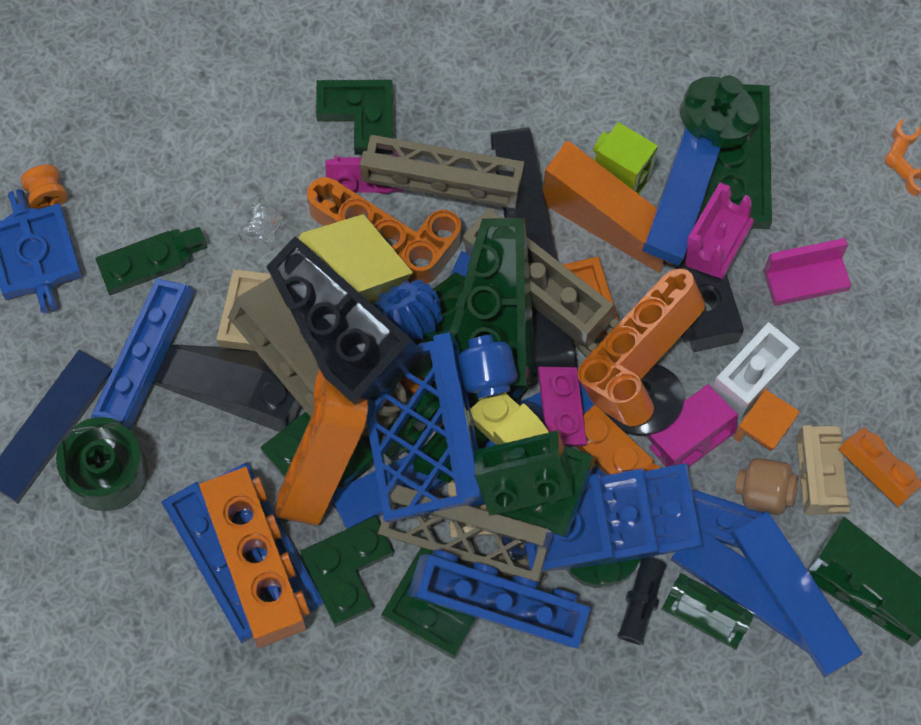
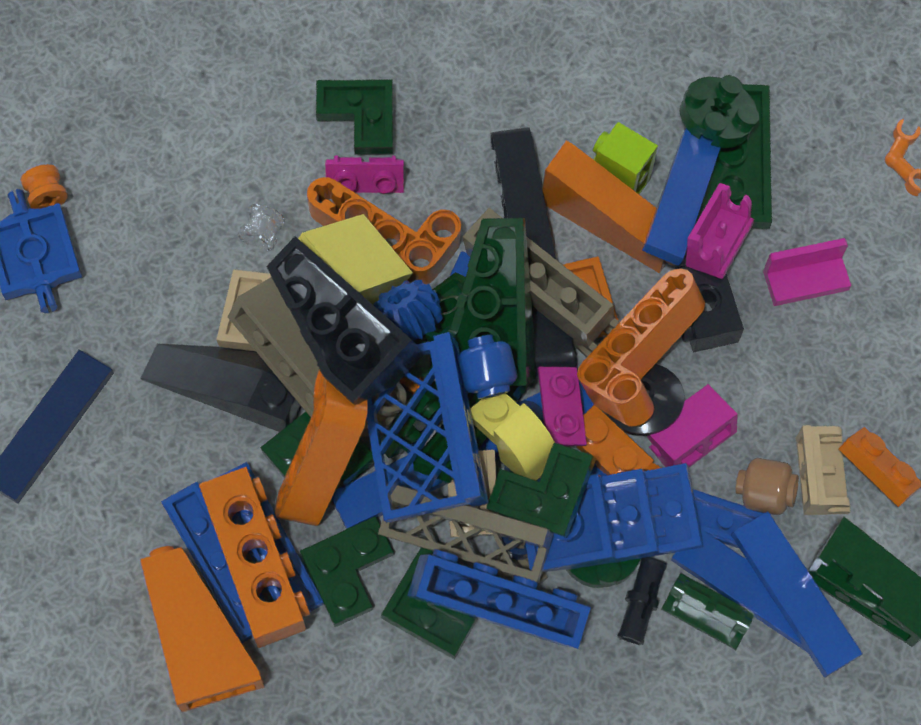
dark green brick [56,417,148,511] -> none
blue tile [90,278,195,430] -> none
dark green hinge [95,227,208,296] -> none
dark tan fence [360,135,524,209] -> none
dark green brick [474,430,573,516] -> none
white brick [712,322,800,420] -> none
orange panel [733,389,800,450] -> none
none -> orange slope [140,546,265,712]

